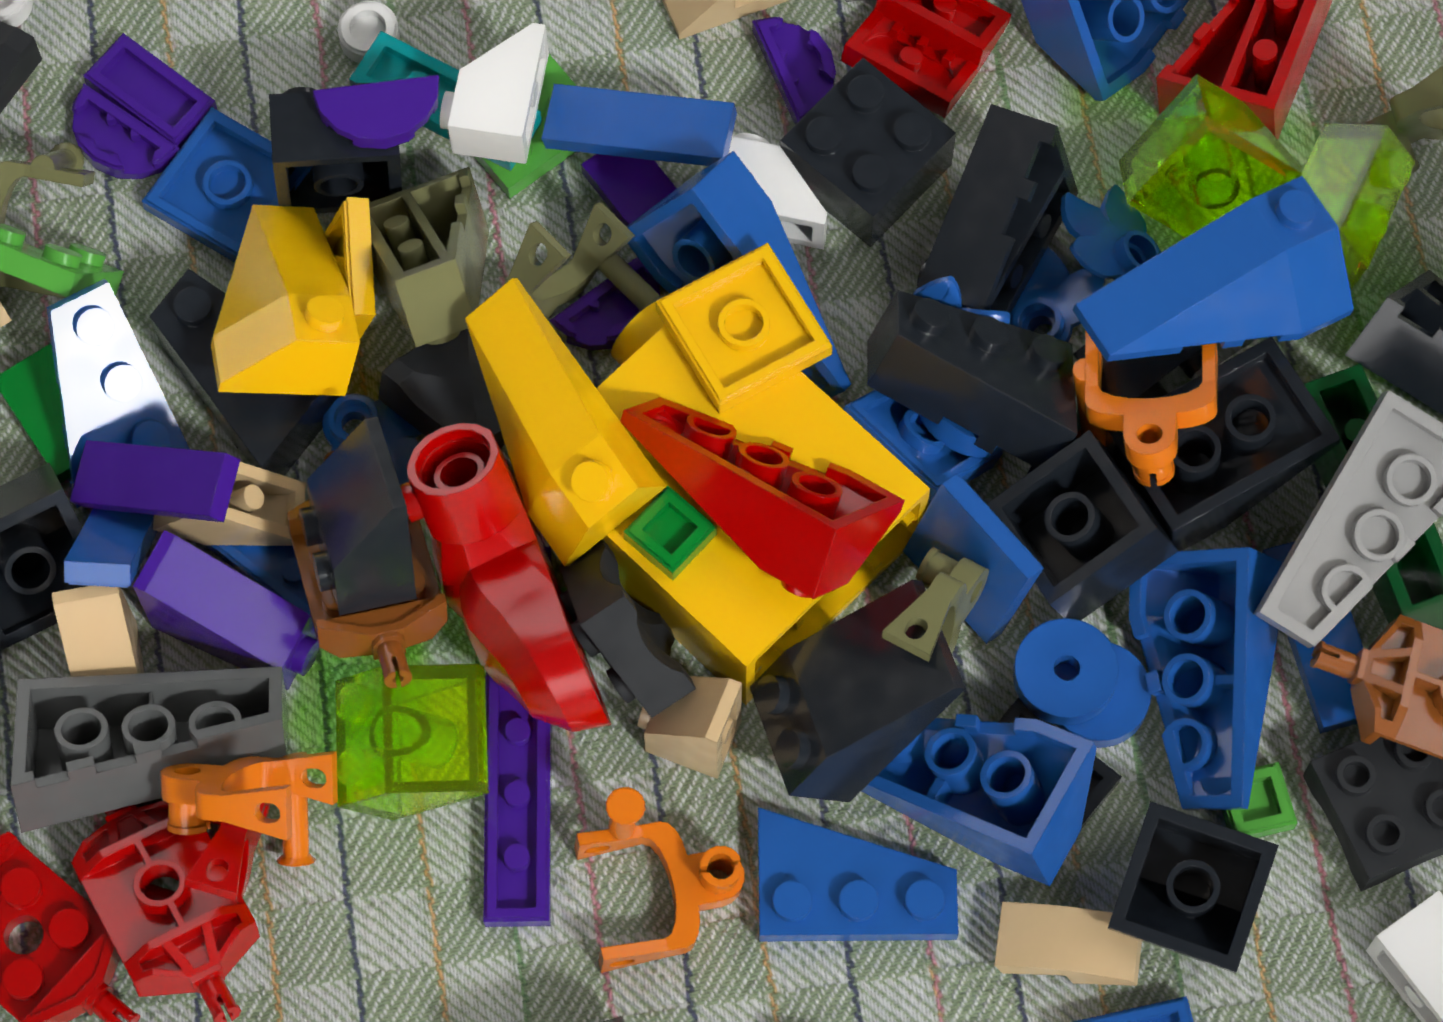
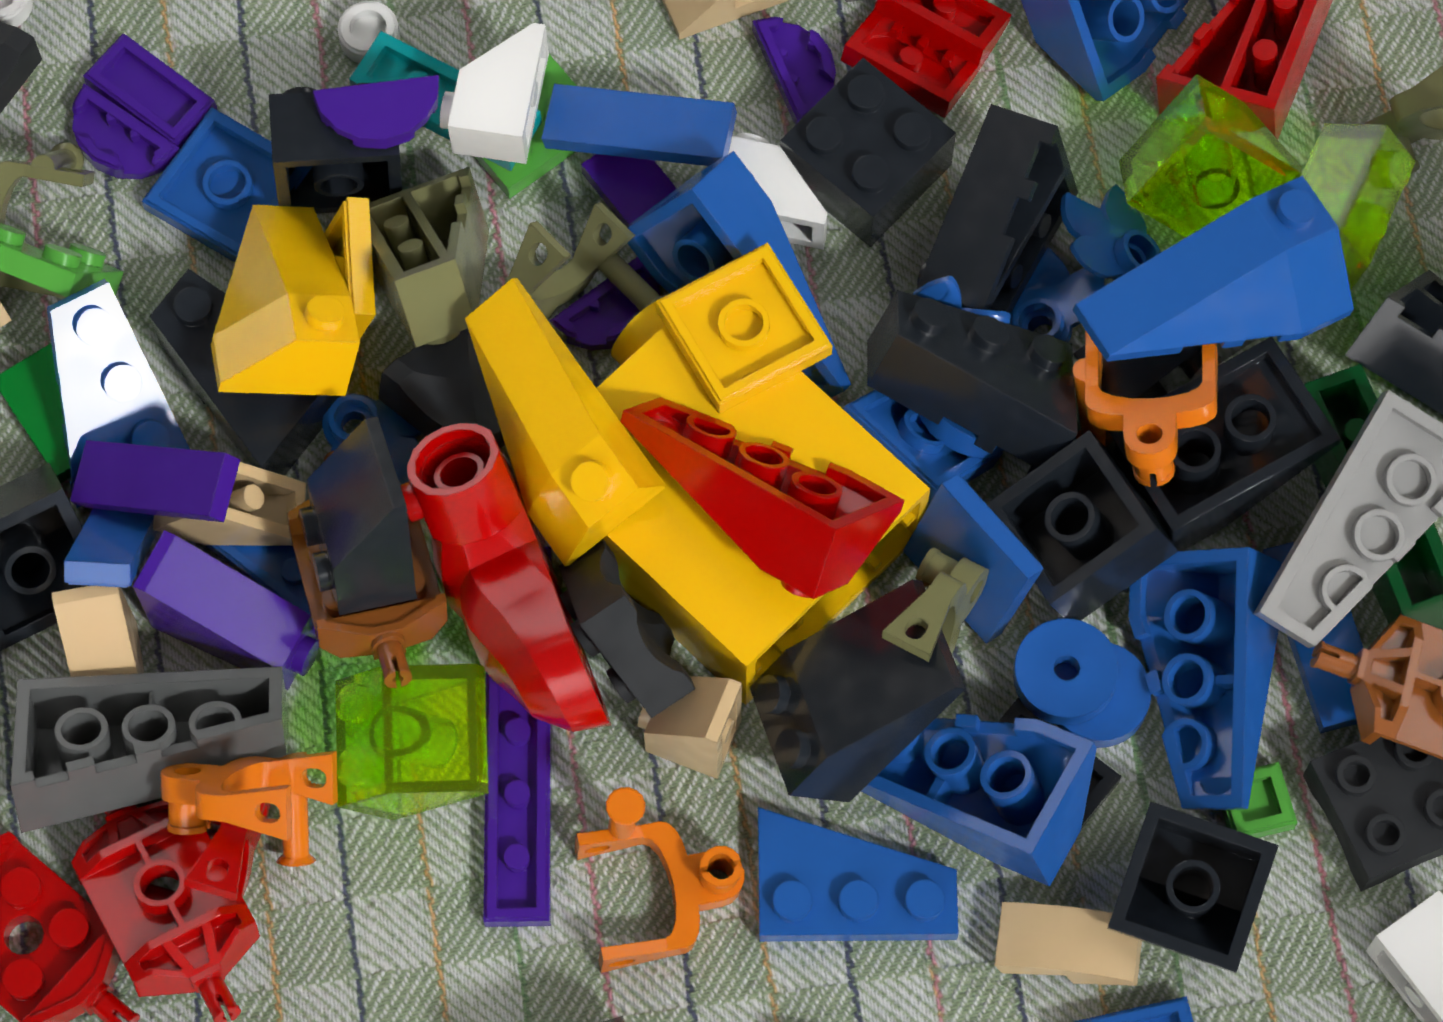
green tile [623,486,717,581] -> none

